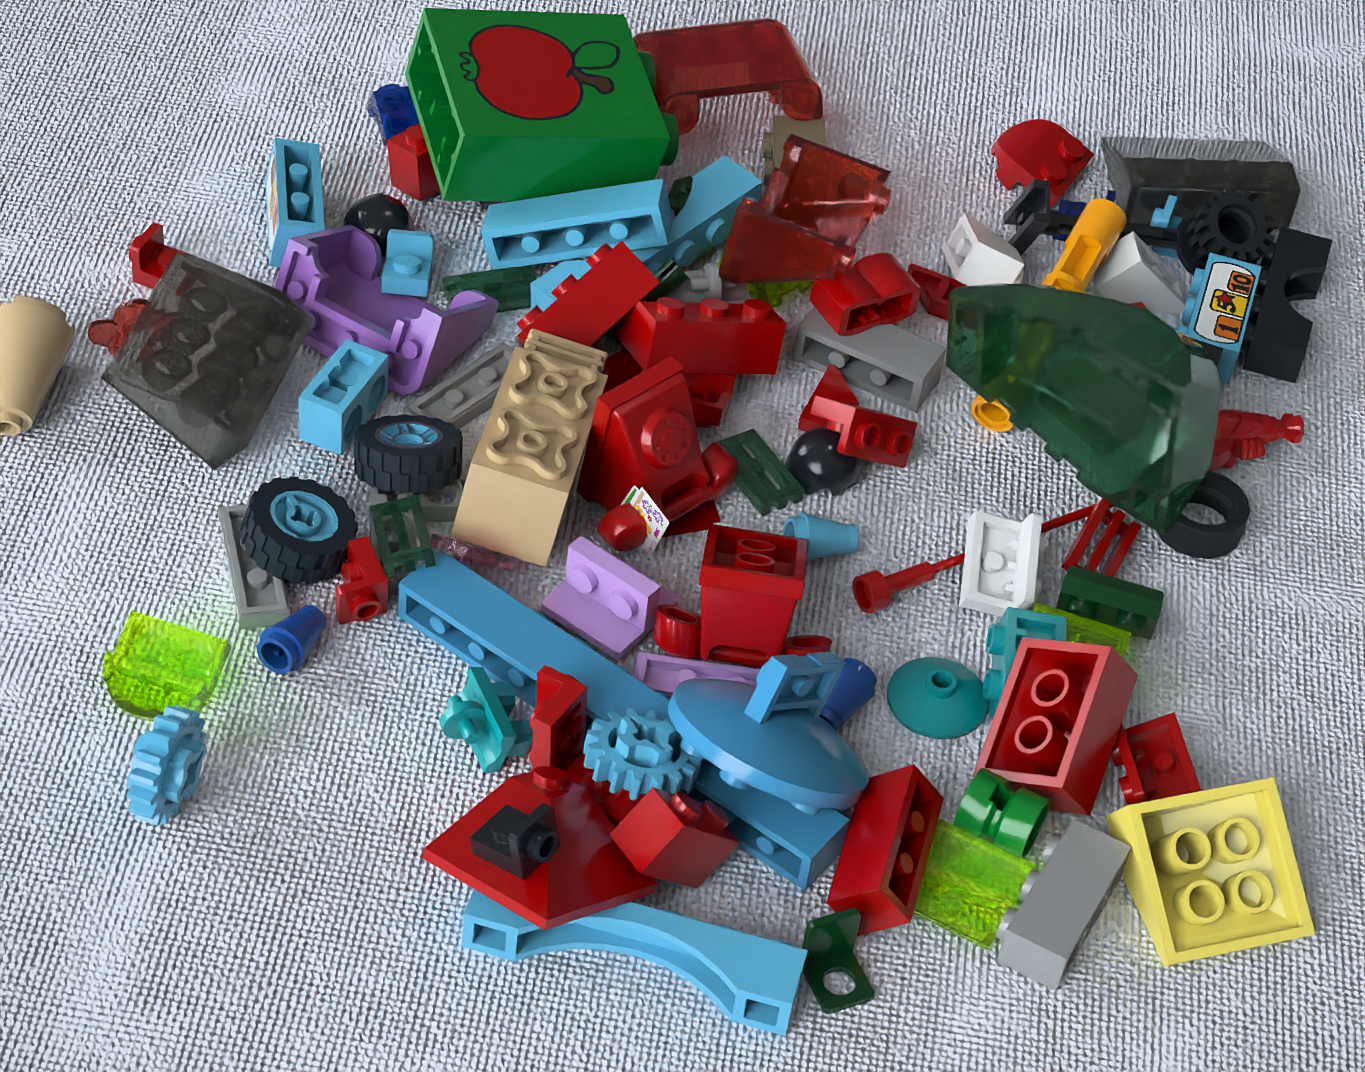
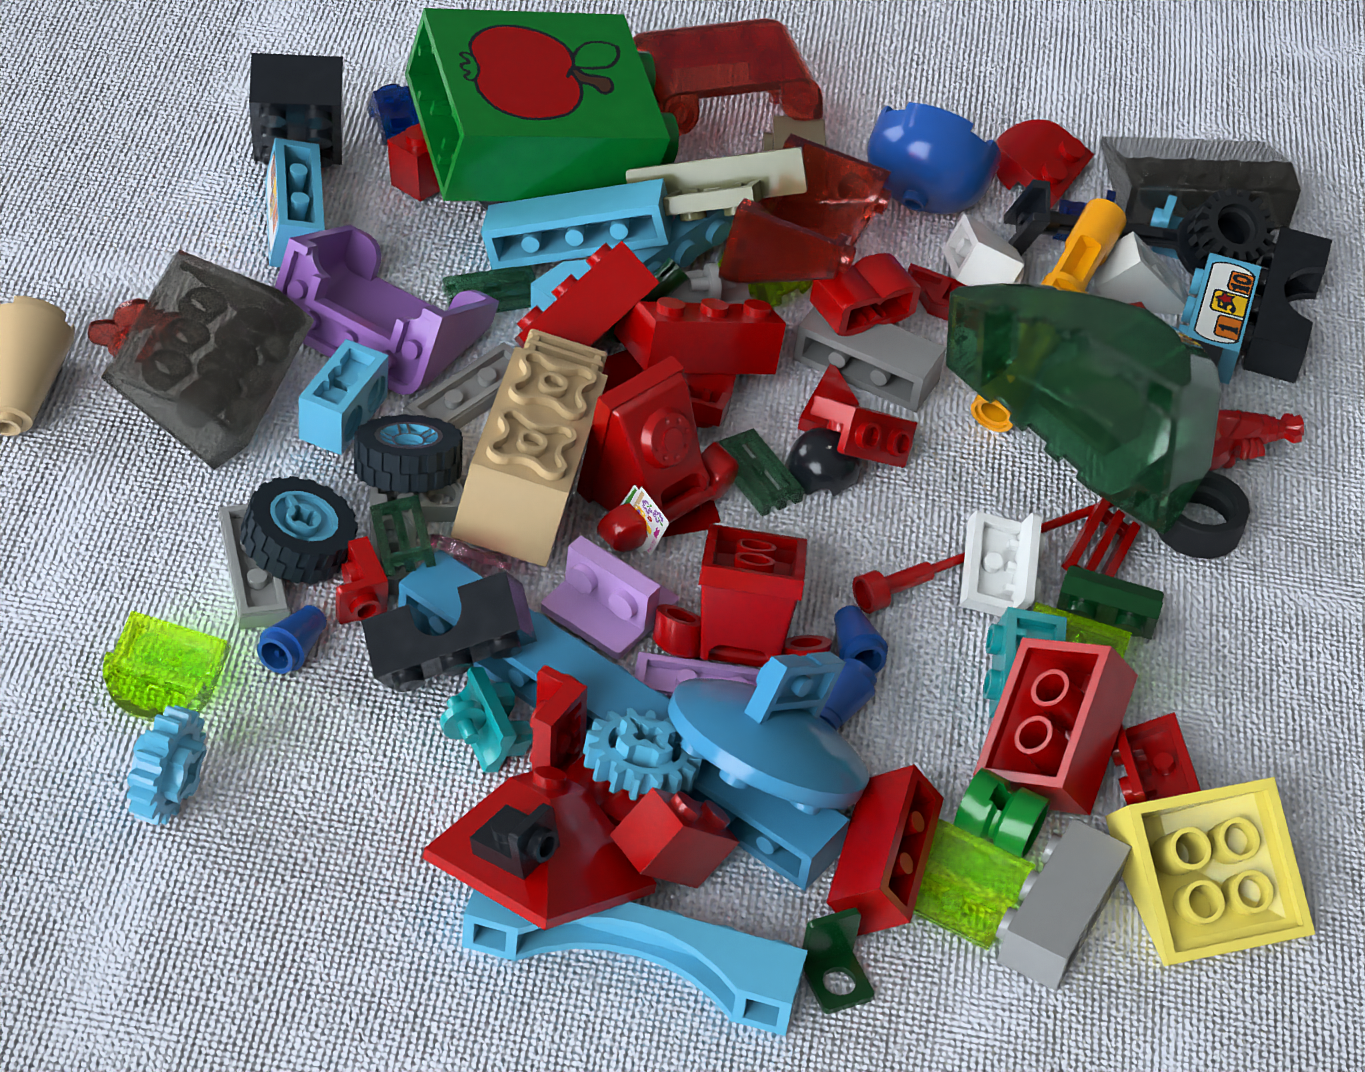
red bracket [129,222,205,300] -> none
black hair [342,193,415,257] -> none
medium azure bracket [381,229,434,297] -> none
medium azure cone [783,512,859,560] -> none
teal dish [887,657,988,739] -> none
none -> black brick [249,53,344,168]
none -> black arch [361,571,537,692]
none -> bracket [626,147,808,221]
none -> blue cone [834,605,888,674]
none -> blue cylinder [867,102,1001,215]

